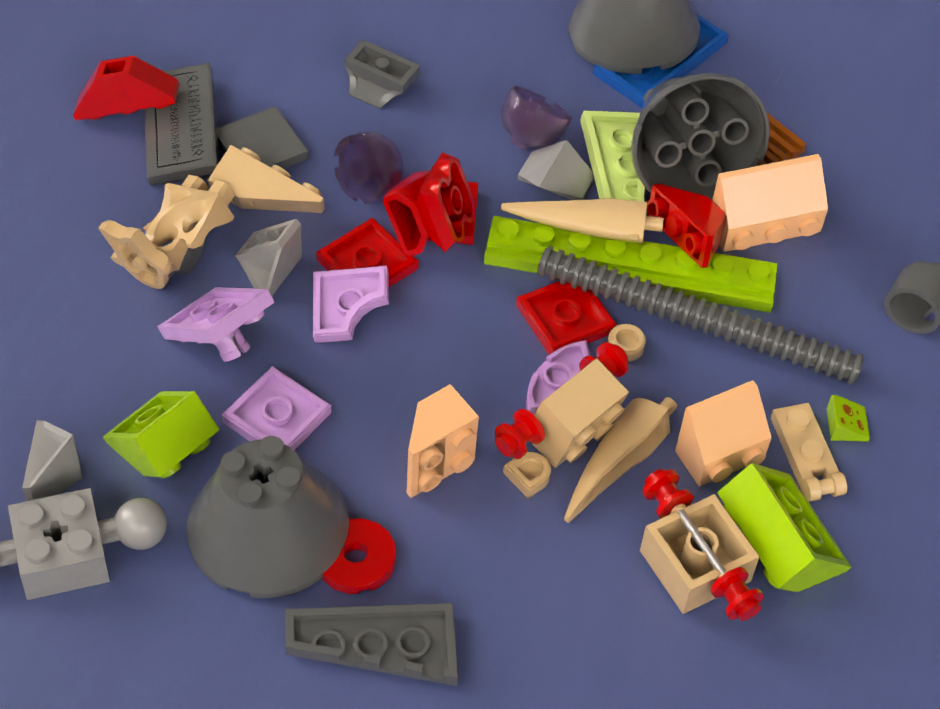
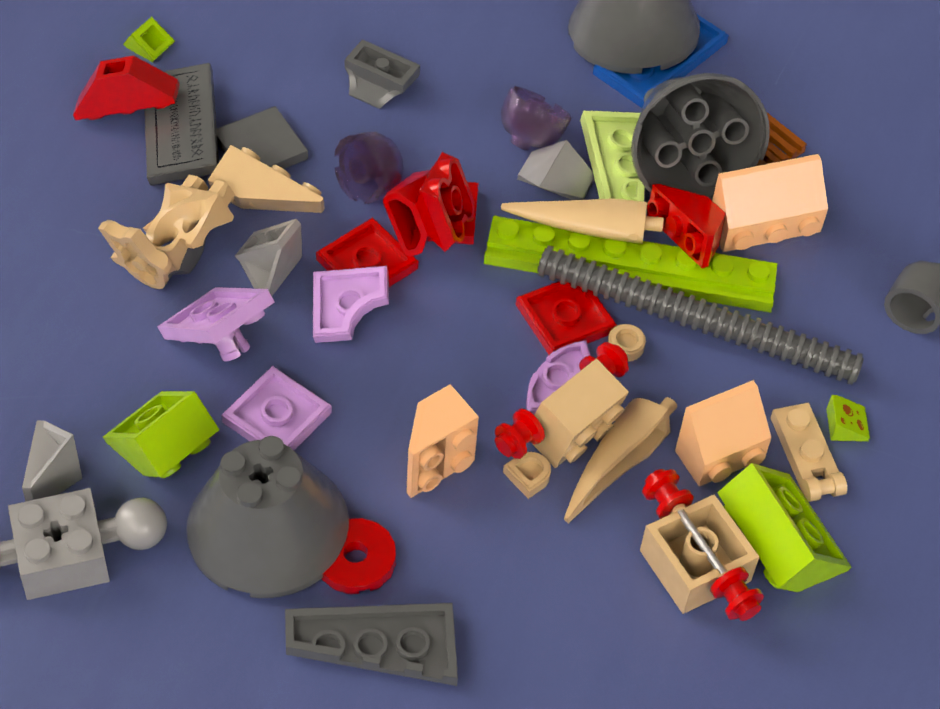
none -> lime slope [123,16,175,62]

